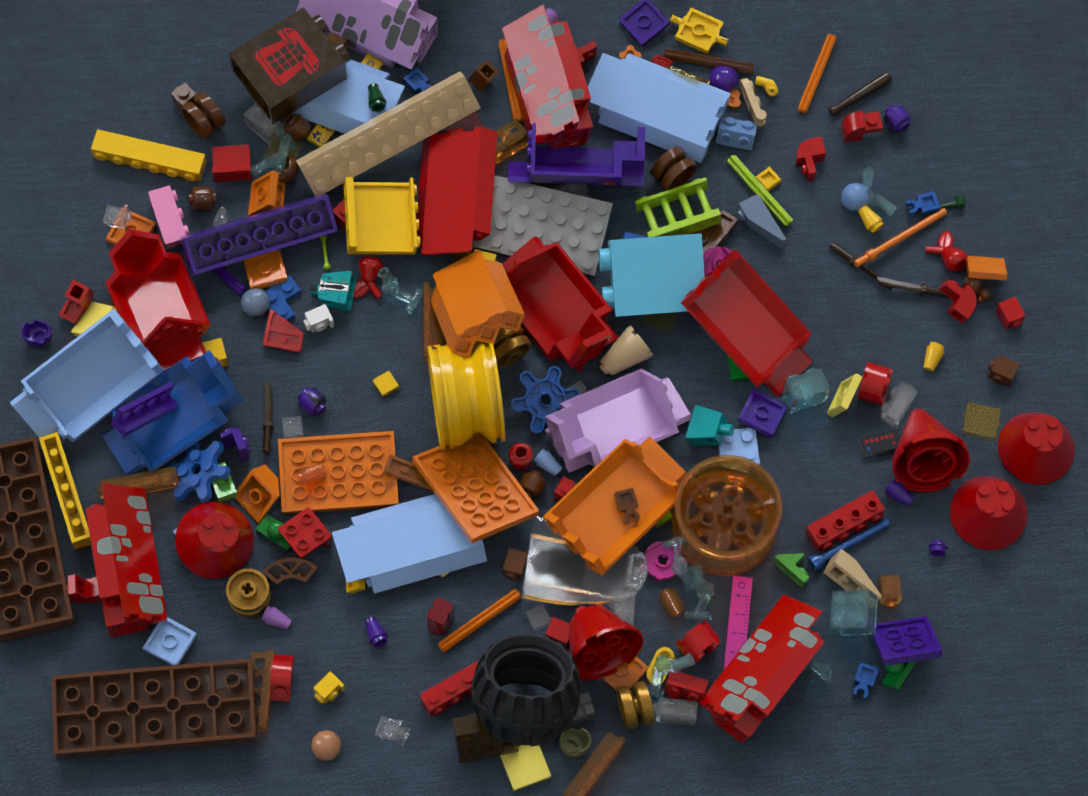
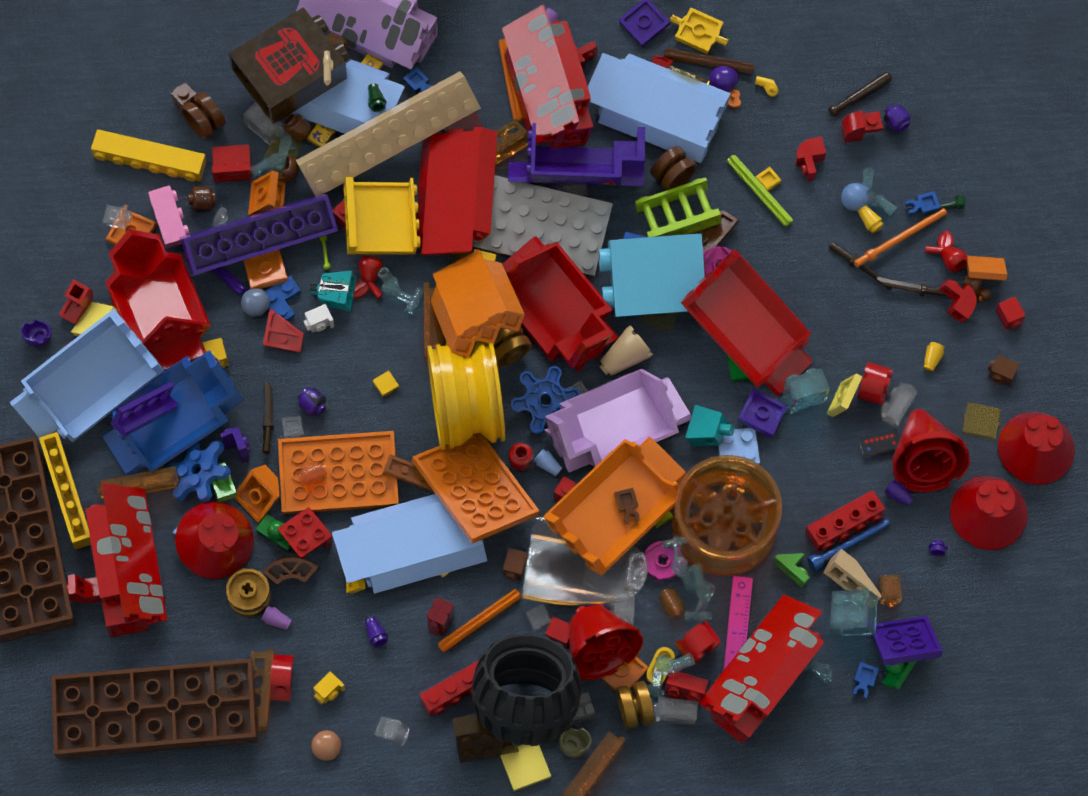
light blue plate [143,617,198,665] -> none
reddish brown brick [468,60,499,92] -> none
reddish brown head [519,470,546,500] -> none
orange plate [619,45,641,59] -> none
medium blue bracket [716,116,757,151] -> none
sand blue slope [737,194,786,248] -> none
tan plate [739,78,767,128] -> none
orange axle [797,34,837,114] -> none
none -> tan piece [323,51,333,86]

